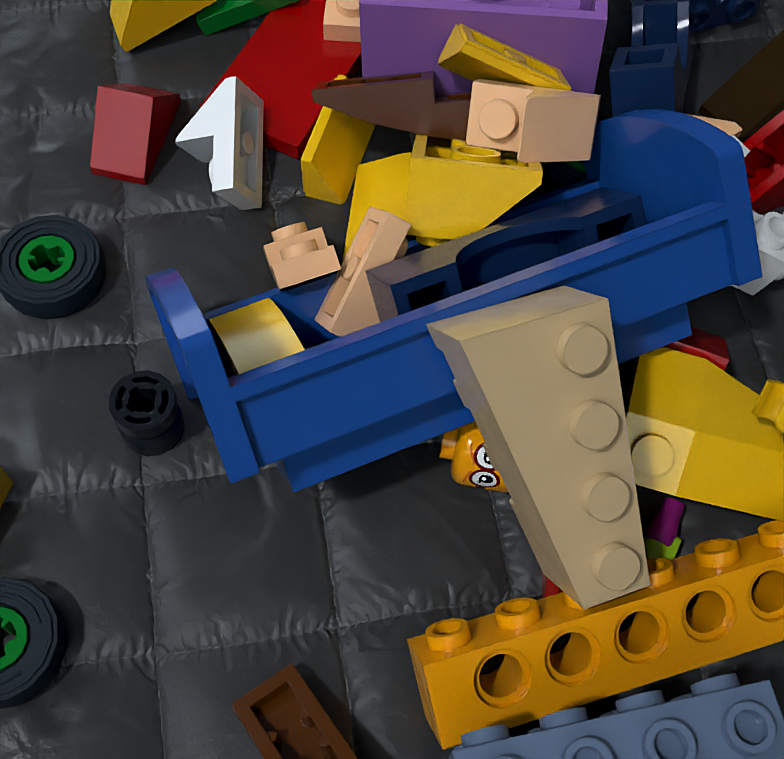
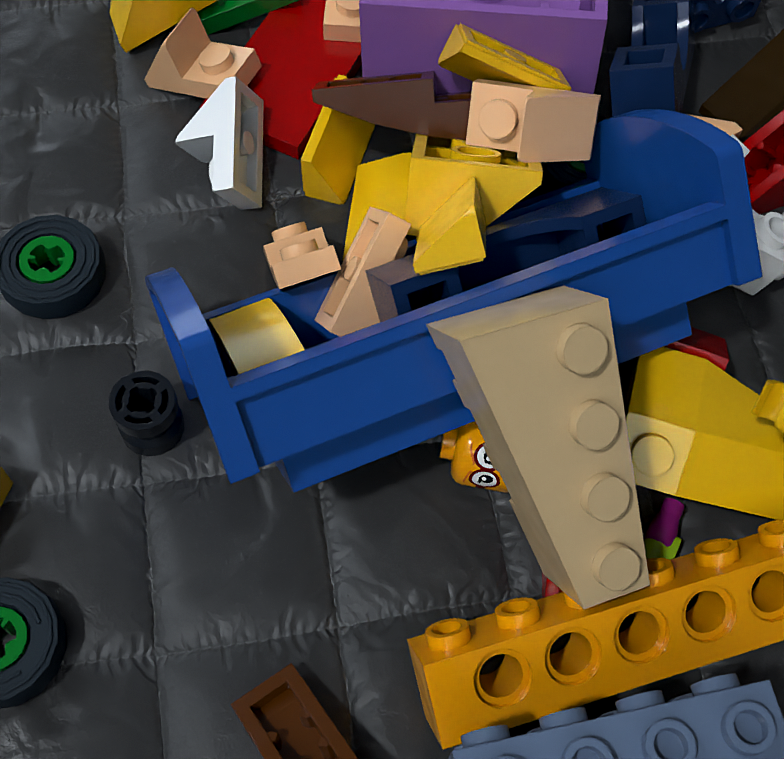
red slope [90,83,181,185] -> none
none -> light nougat slope [144,8,262,99]
none -> yellow slope [413,177,486,275]

